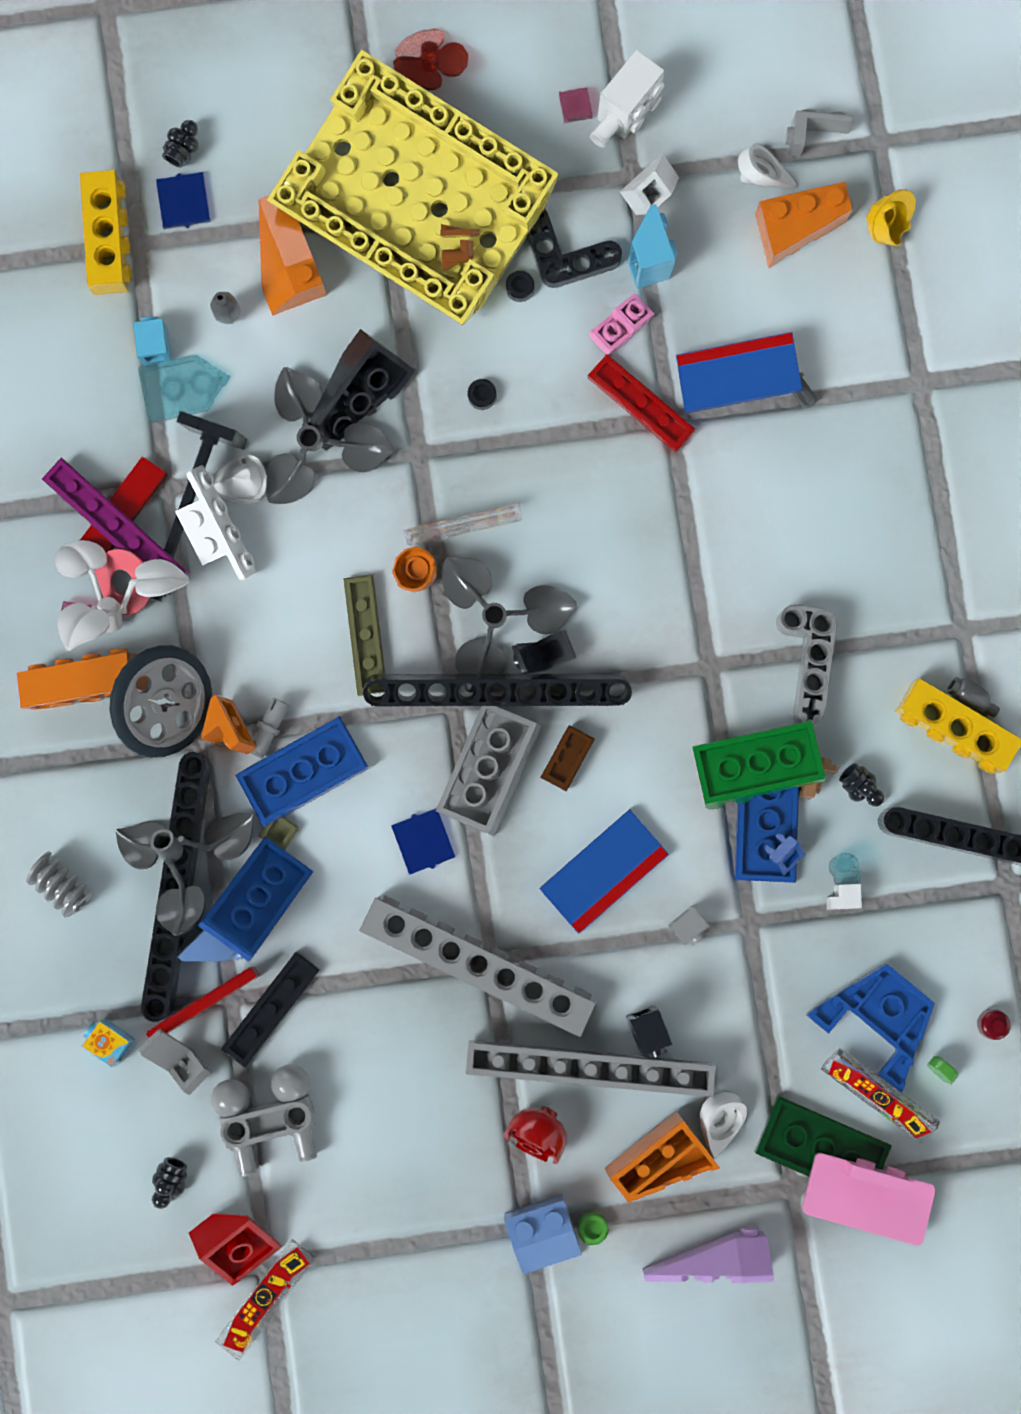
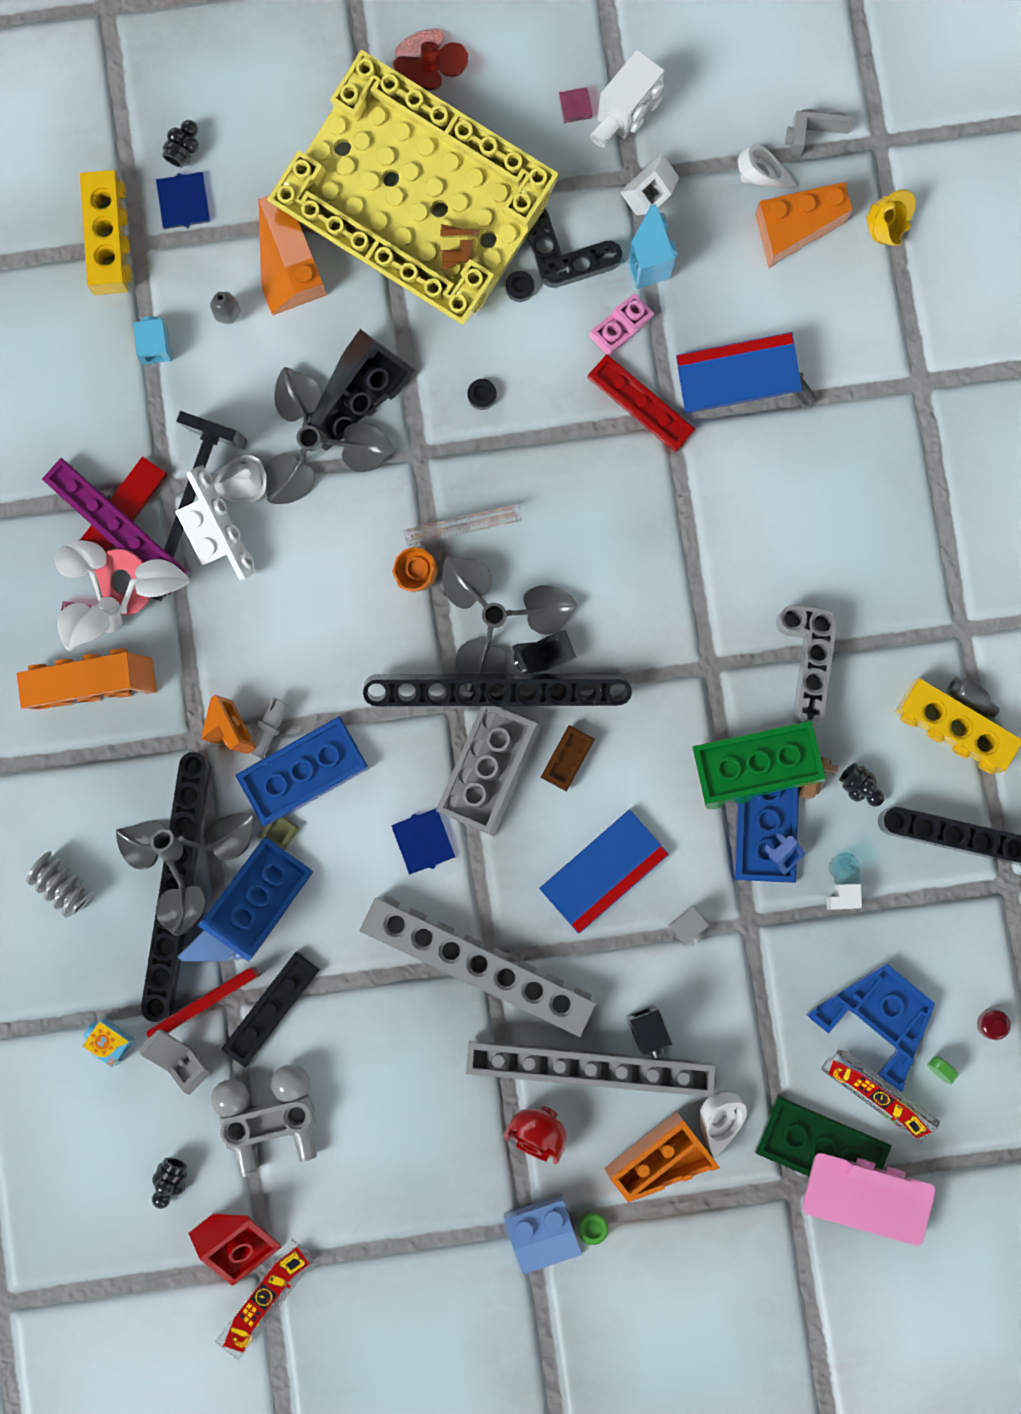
wedge [109,645,213,758] -> none
clear light blue tile [138,354,230,423] -> none
olive tile [343,575,385,696] -> none
lavender wedge [642,1227,774,1283] -> none

